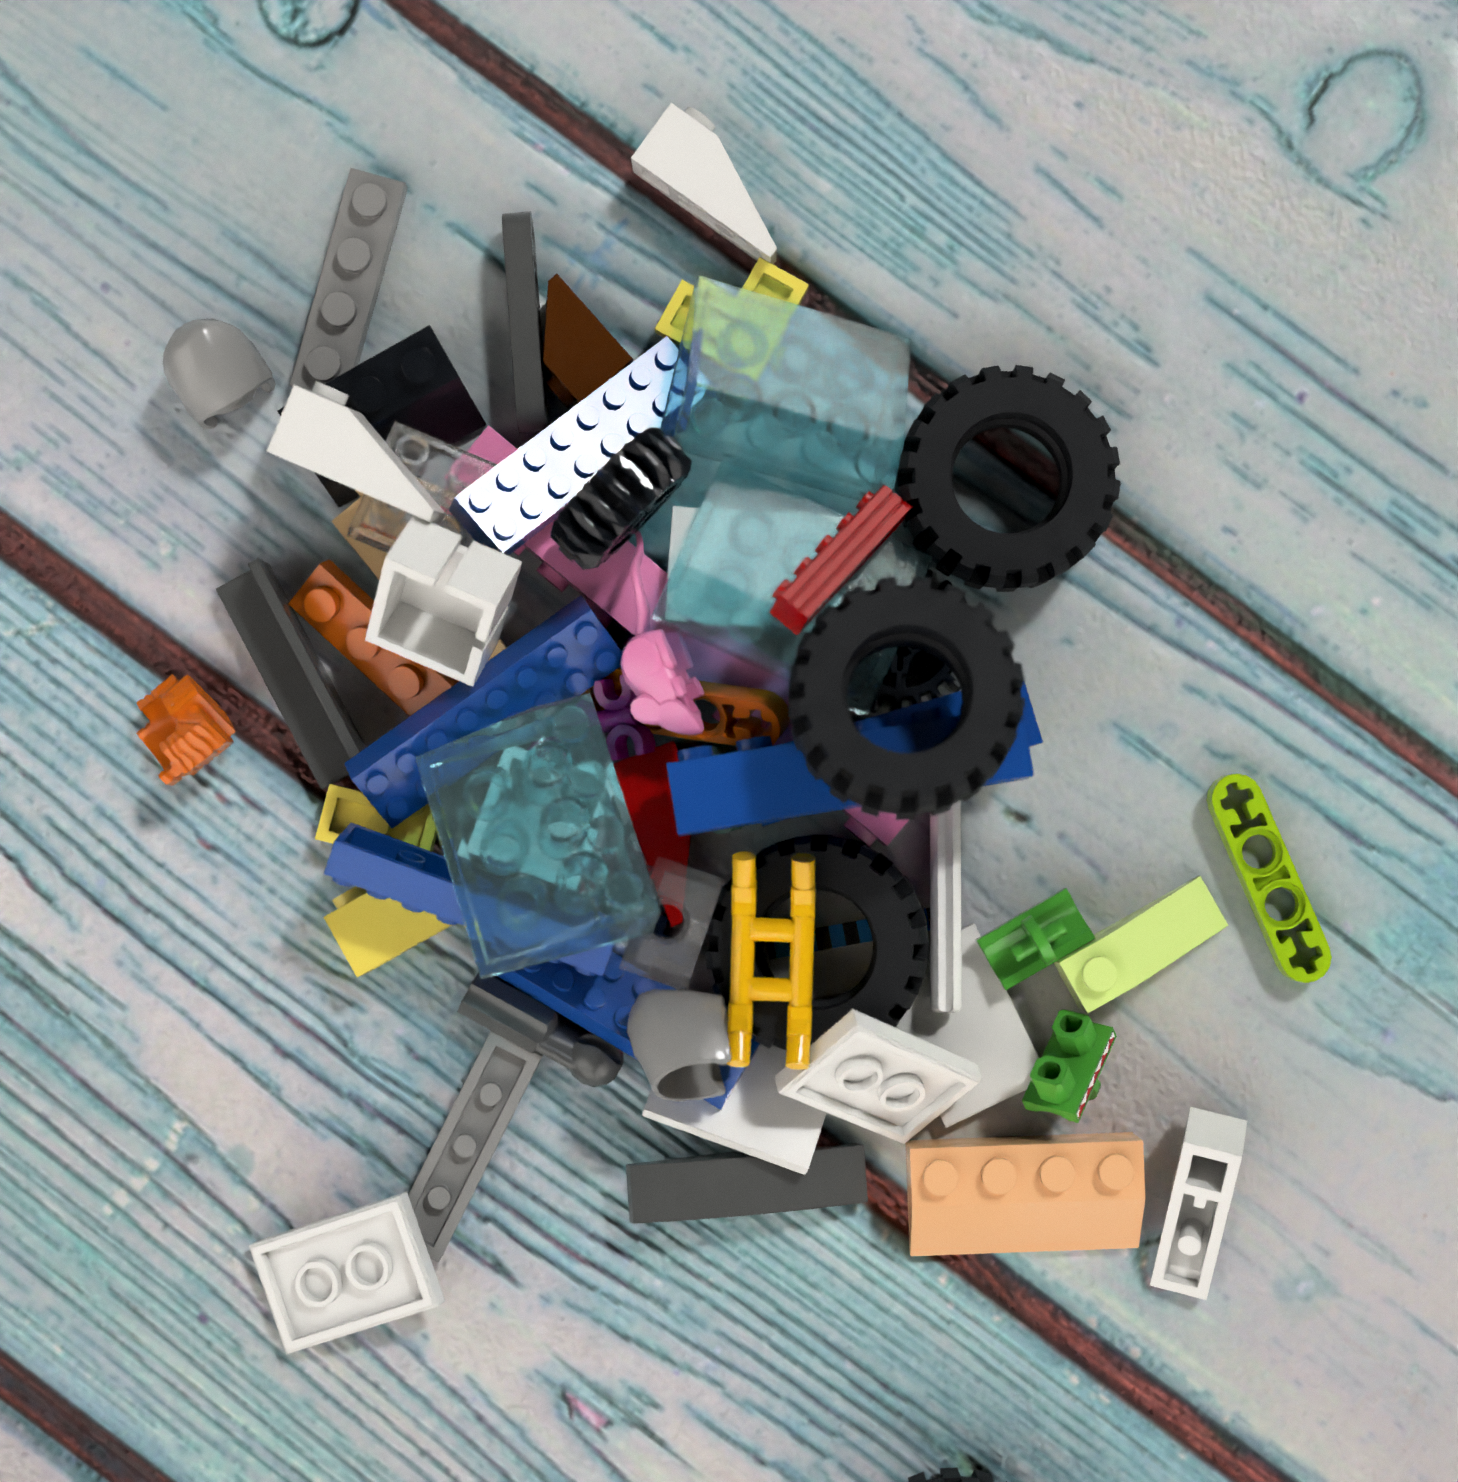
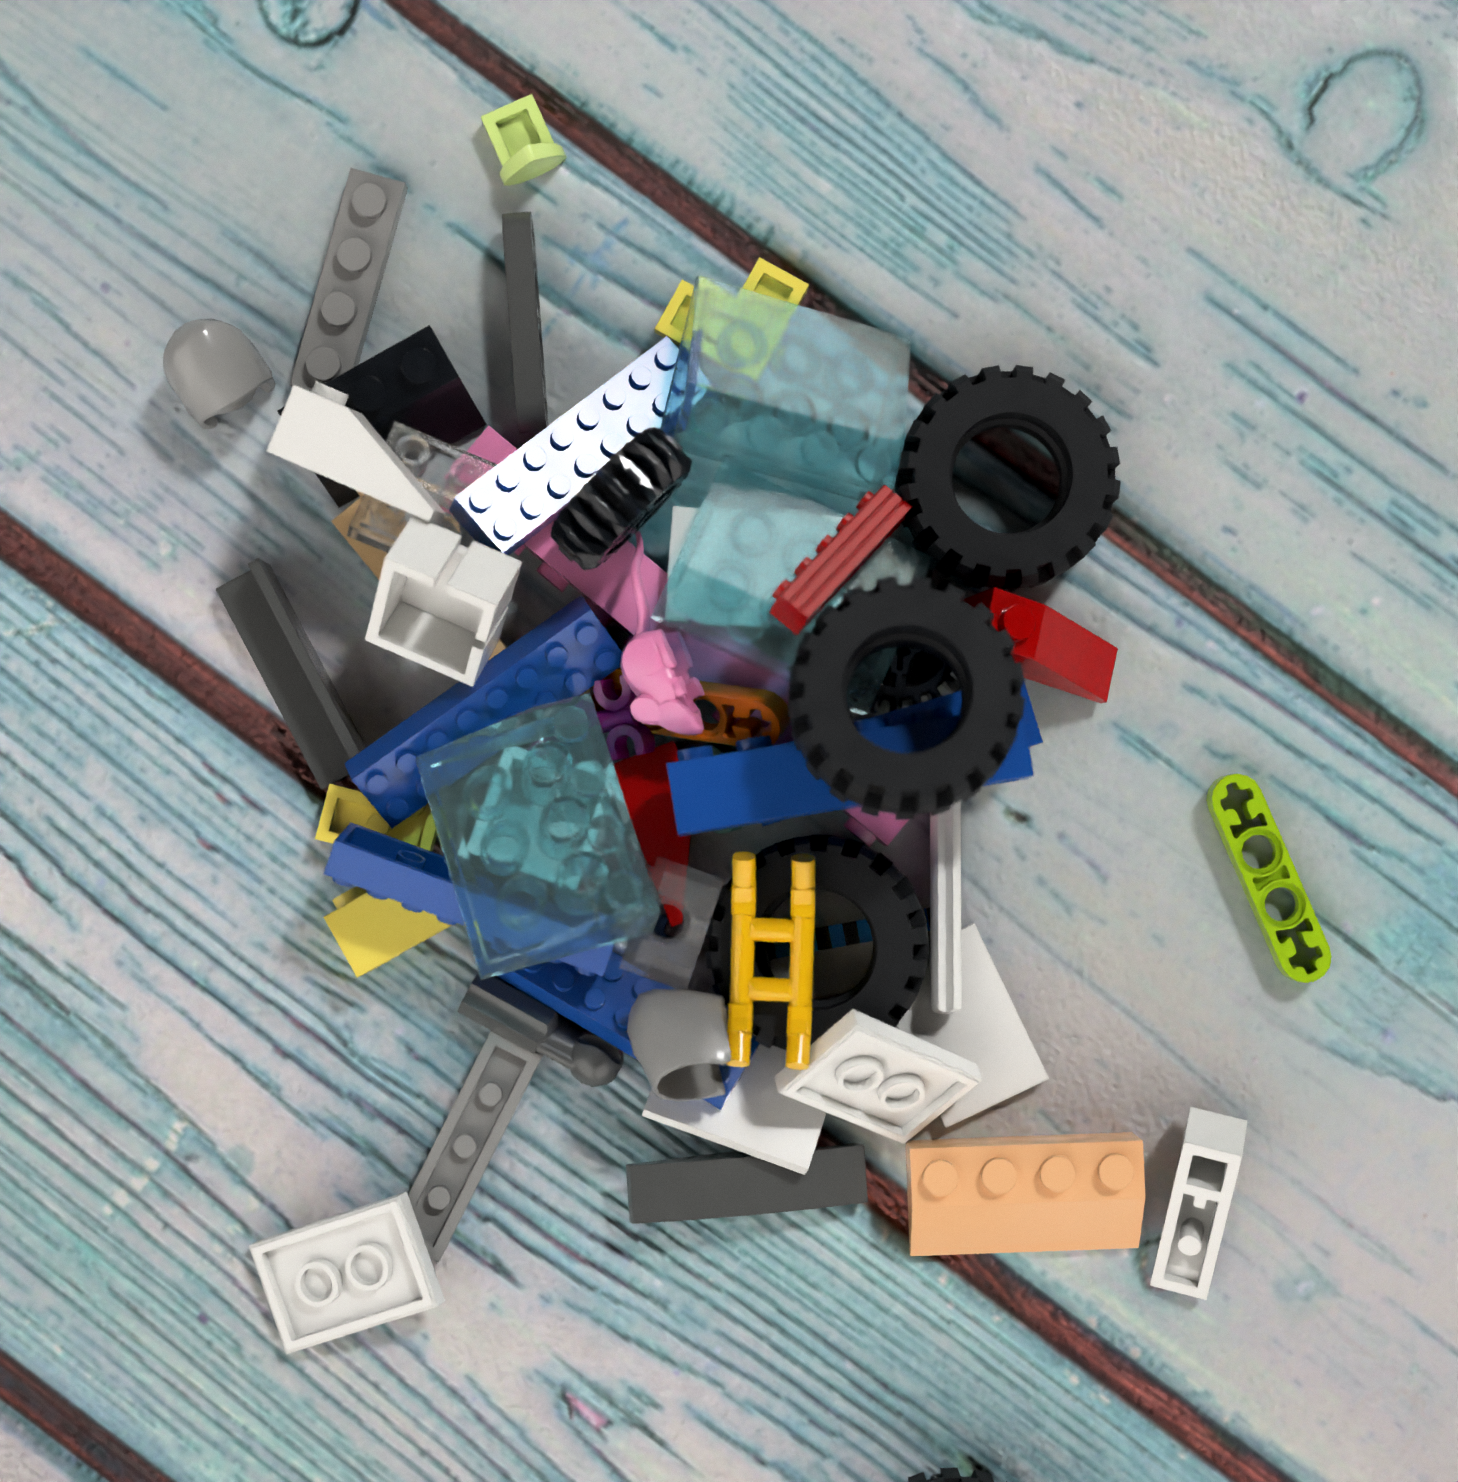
orange hair [136,674,236,786] -> none
orange plate [288,559,459,716] -> none
reddish brown slope [543,273,633,408] -> none
white slope [631,103,777,265] -> none
bright green hips [975,888,1095,990] -> none
bright green hips [1022,1010,1117,1123] -> none
yellowish green slope [1053,876,1229,1013] -> none
none -> yellowish green tile [480,94,567,186]
none -> red slope [963,587,1118,704]

